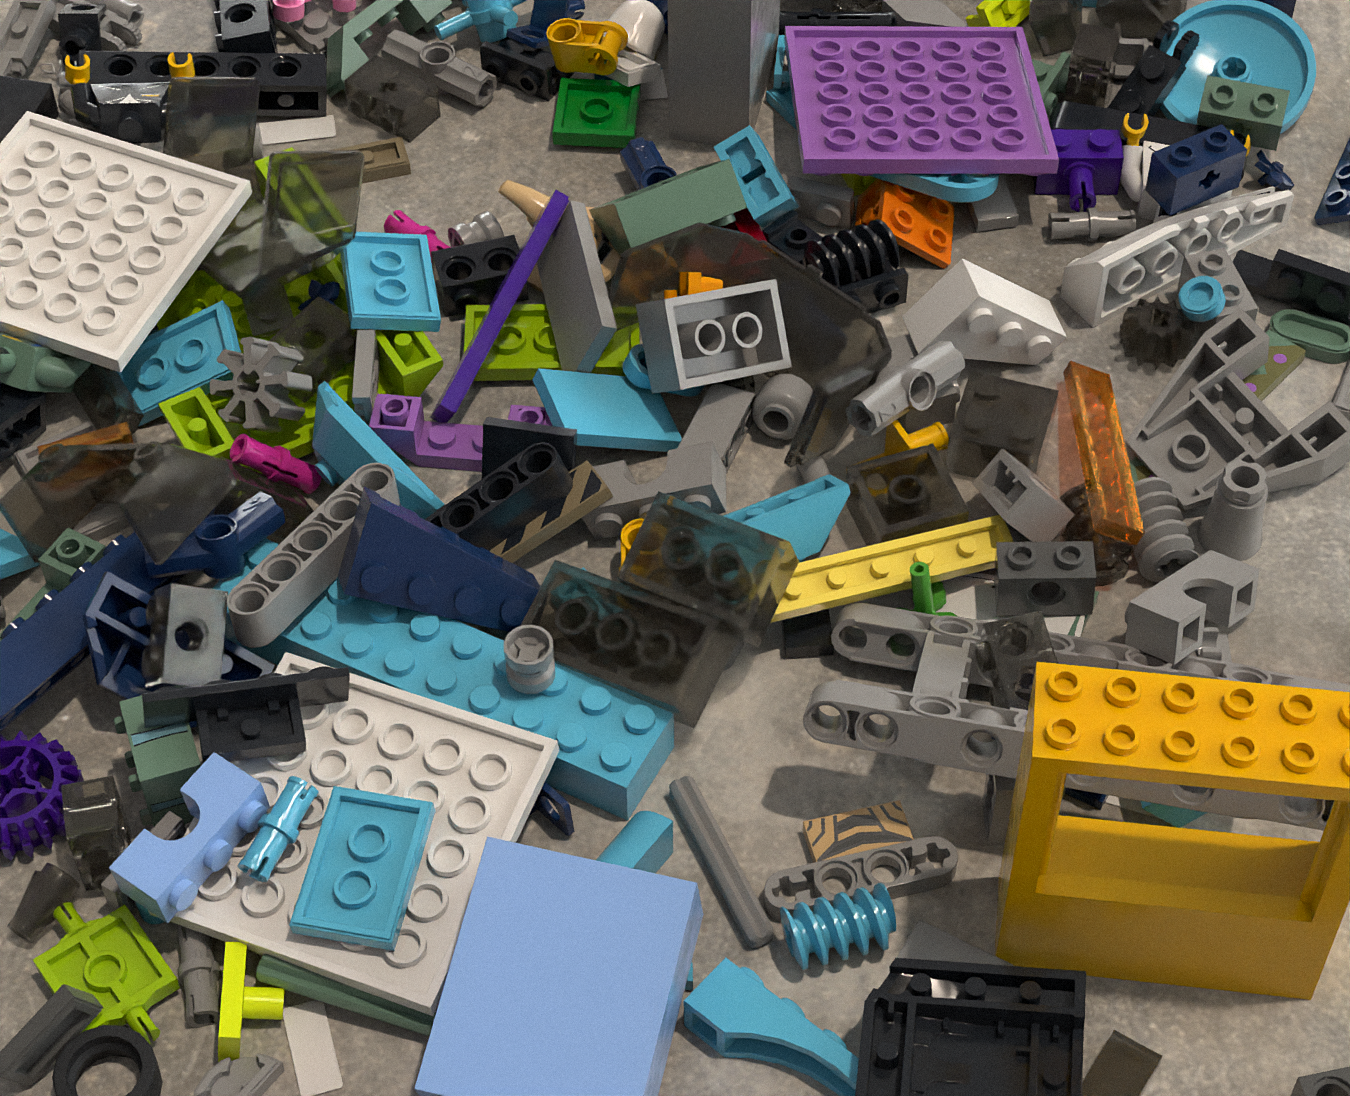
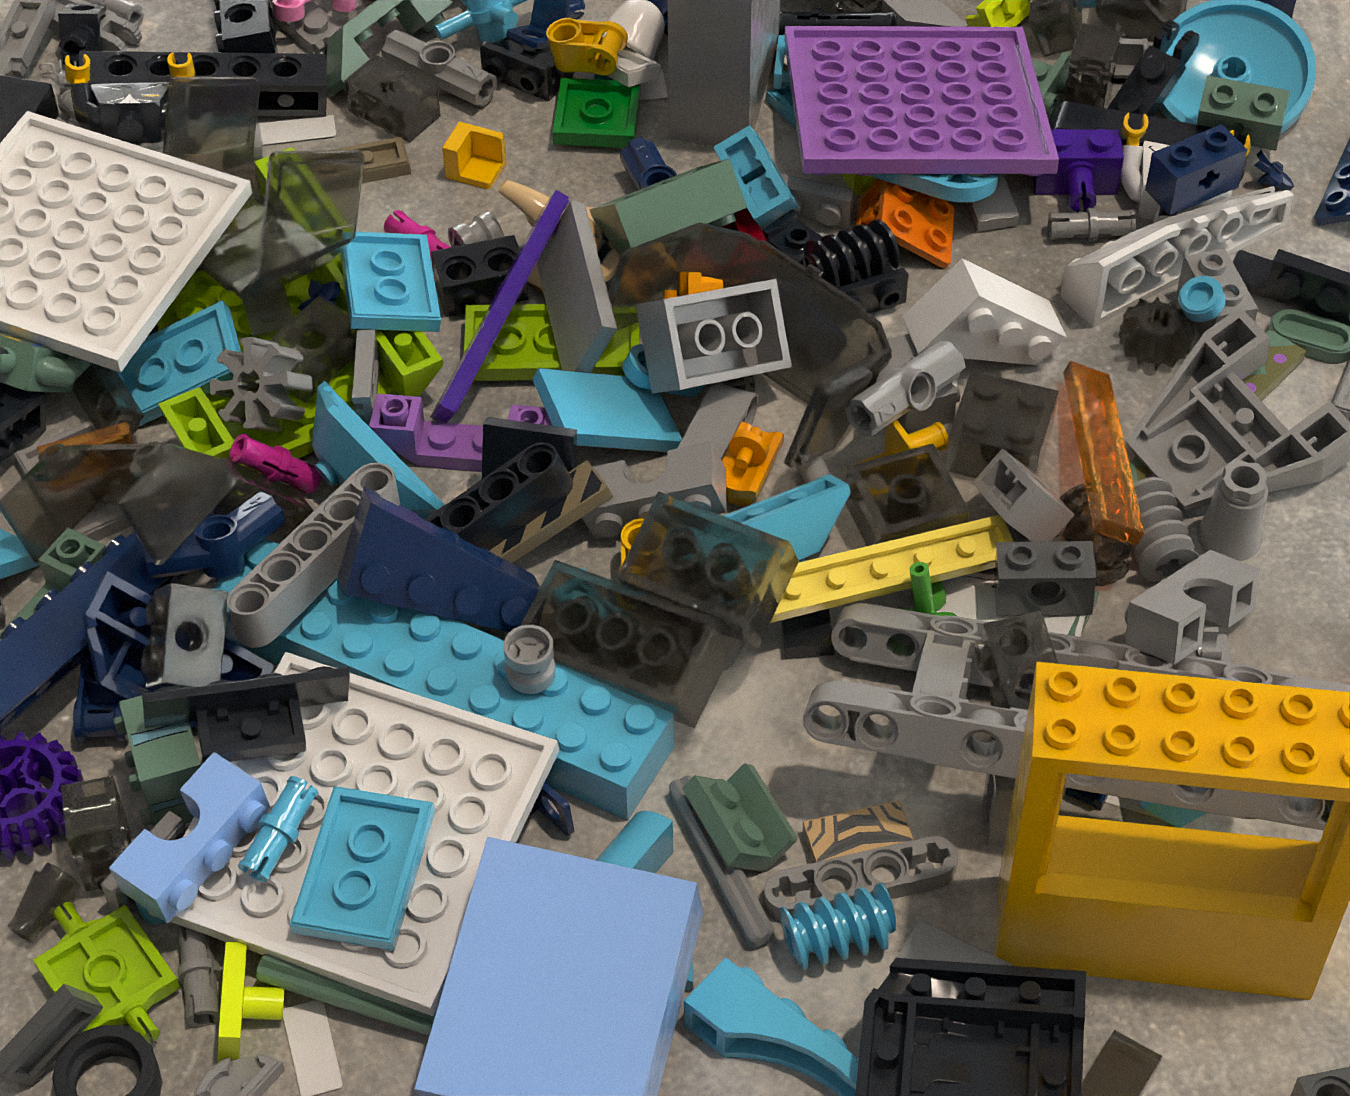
light grey head [752,374,816,440] -> none
none -> dark blue piece [73,652,129,743]
none -> yellow panel [442,121,507,189]
none -> sand green bracket [682,763,797,872]
none -> light orange hips [722,421,784,507]

